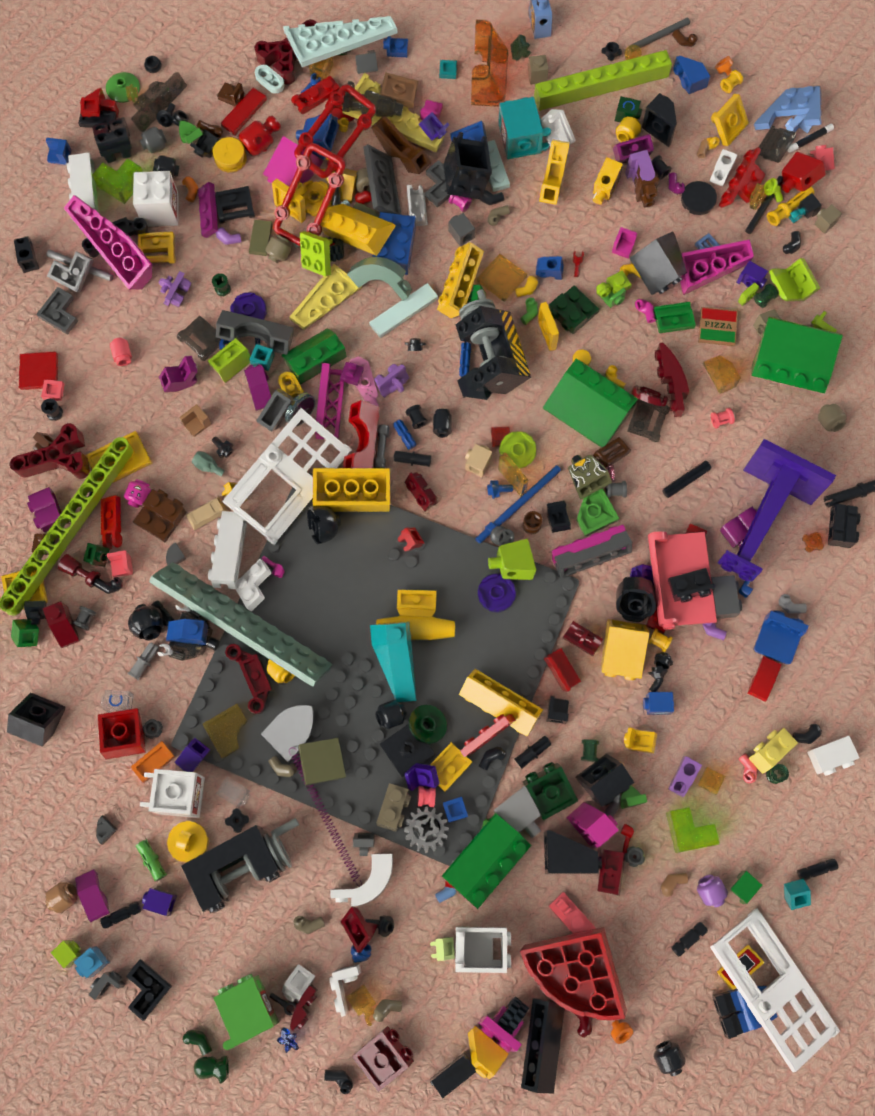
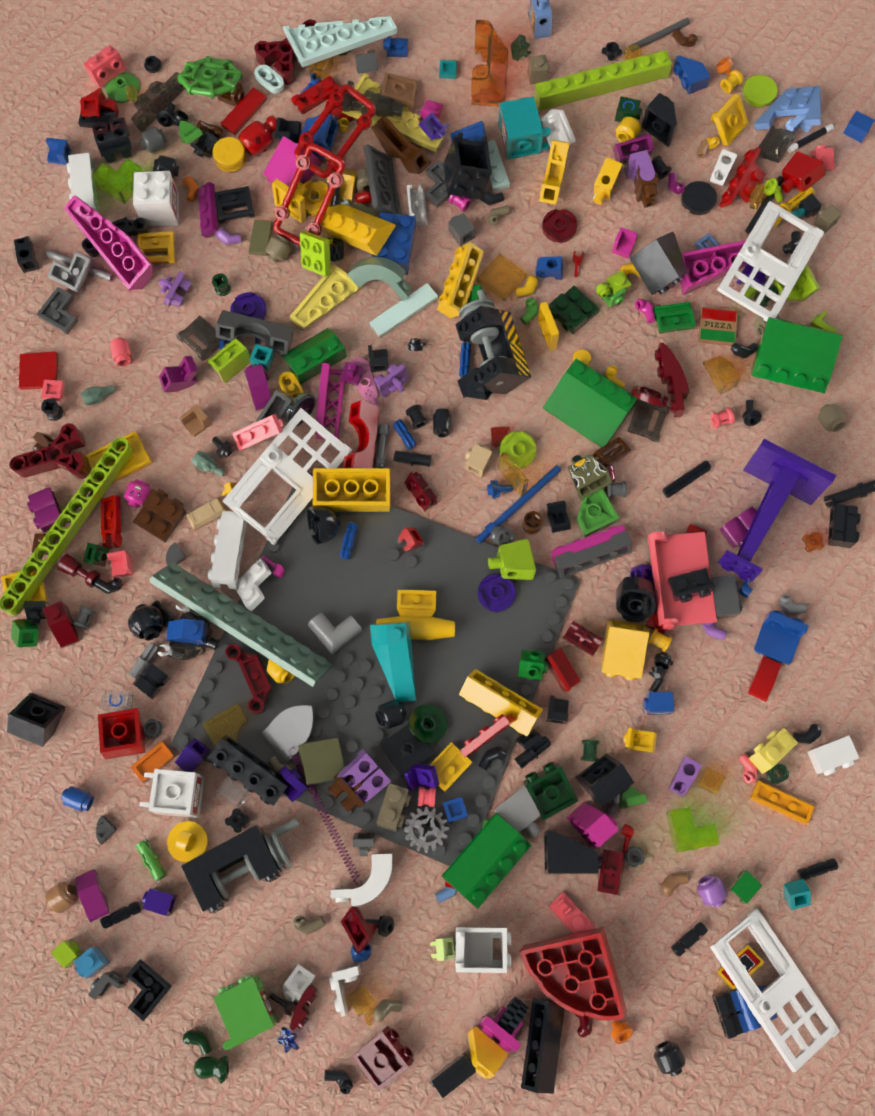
none -> blue brick [61,786,94,812]
none -> sand green piece [81,385,115,405]
none -> coral brick [83,45,127,88]
none -> black wheel [133,662,170,700]
none -> bright green plate [177,56,243,99]
none -> black brick [208,735,290,806]
none -> coral plate [232,414,285,451]
none -> black panel [275,117,301,143]
none -> dark purple bracket [279,766,307,802]
none -> light grey brick [308,613,363,655]
none -> medium lavender hips [328,749,391,812]
none -> blue axle [339,522,358,560]
none -> black panel [368,345,389,372]
none -> black tile [516,729,543,750]
none -> green brick [518,650,548,680]
none -> dark red tile [542,209,577,243]
none -> white door [717,201,824,322]
none -> black arm [731,343,758,358]
none -> lime tile [742,75,778,108]
none -> black plate [742,400,762,426]
none -> light orange tile [750,780,815,825]
none -> blue panel [843,111,875,143]

